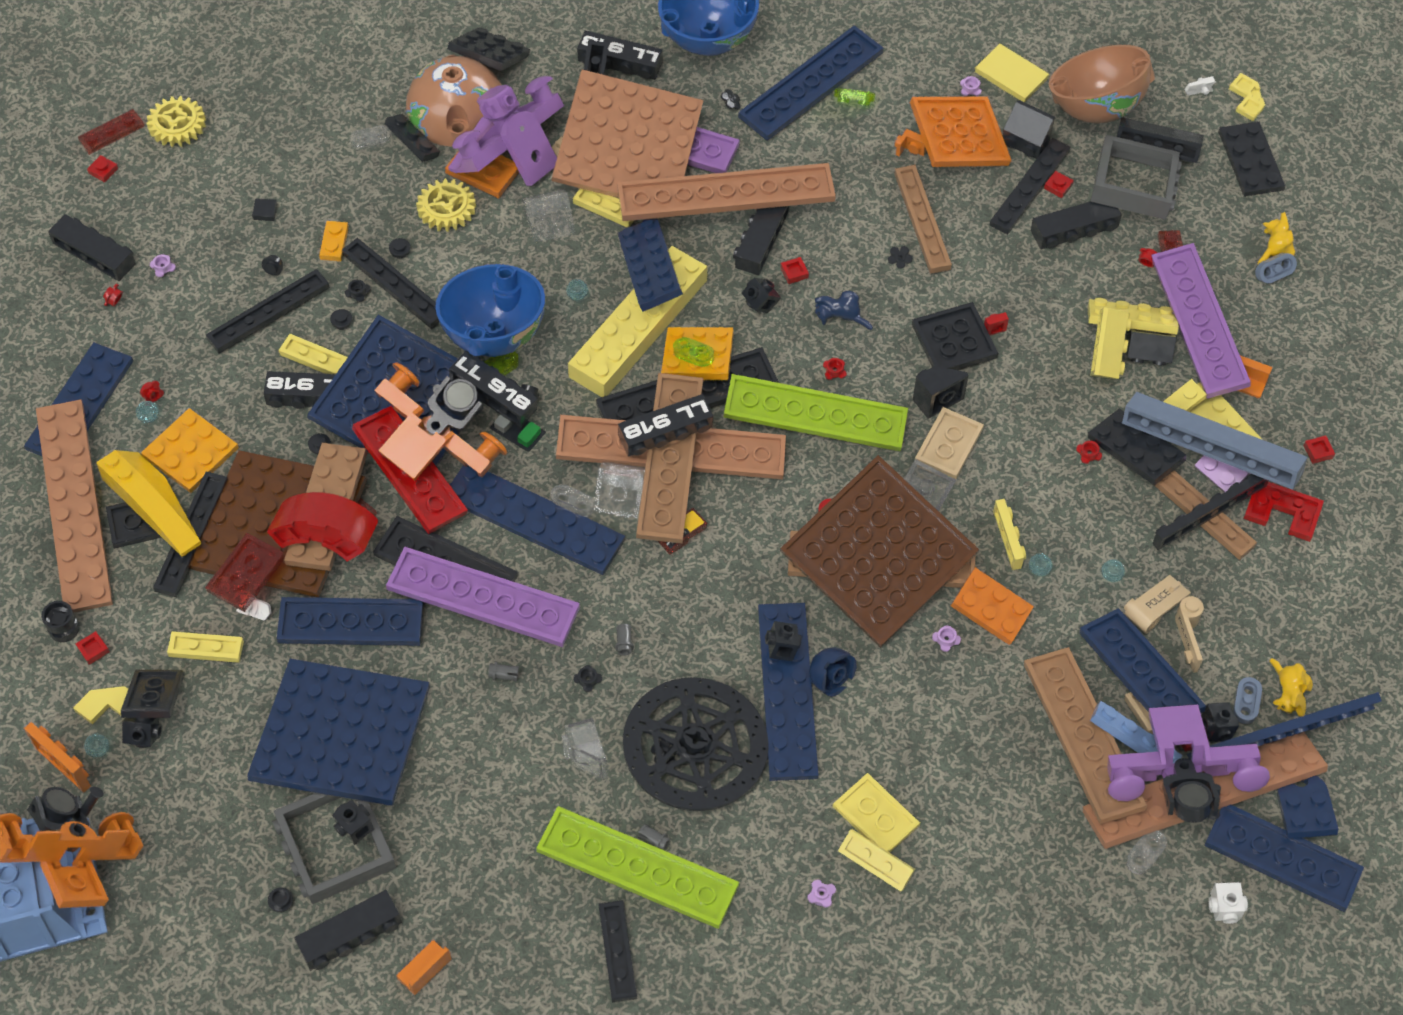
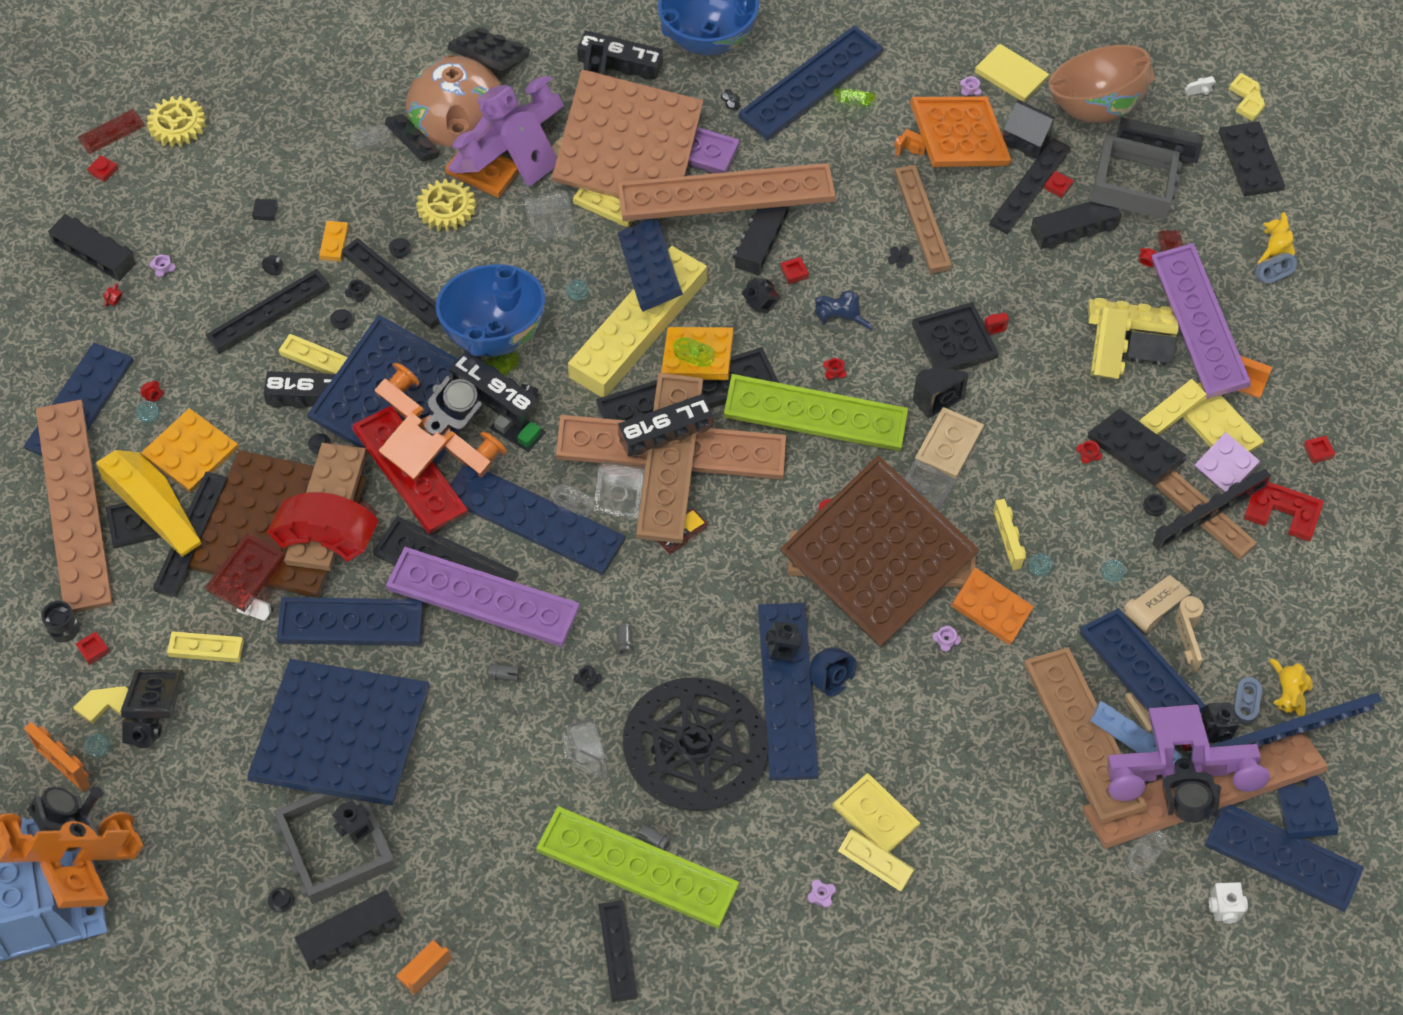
sand blue brick [1122,392,1307,490] -> none
none -> black plate [1143,494,1166,516]

